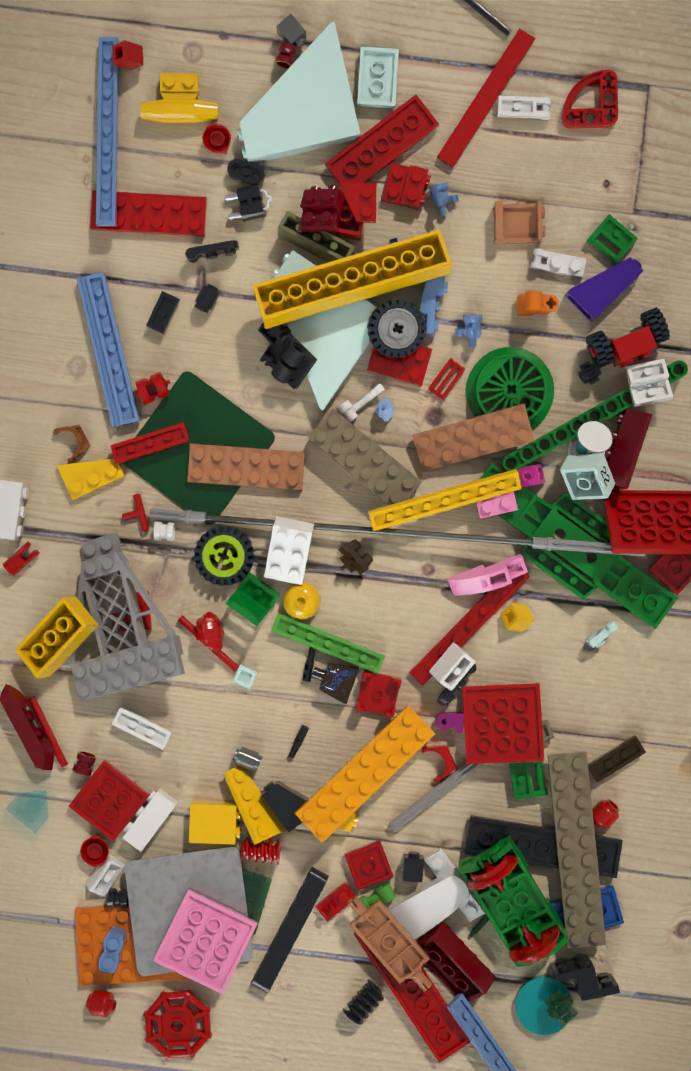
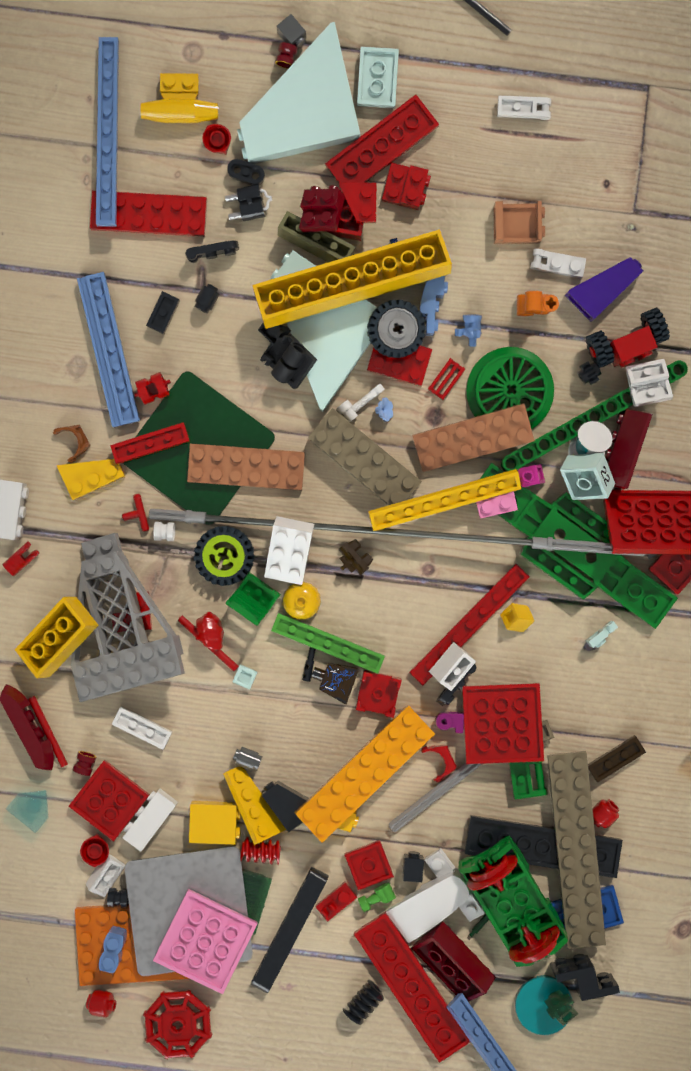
red brick [112,40,144,70] -> none
black pin [288,725,309,758] -> none
nougat plate [347,895,432,991] -> none
medium blue piece [429,182,459,216] -> none
red tile [437,28,536,168] -> none
bright pink slope [447,553,528,596] -> none
red beam [562,70,618,129] -> none
green plate [586,214,638,265] -> none

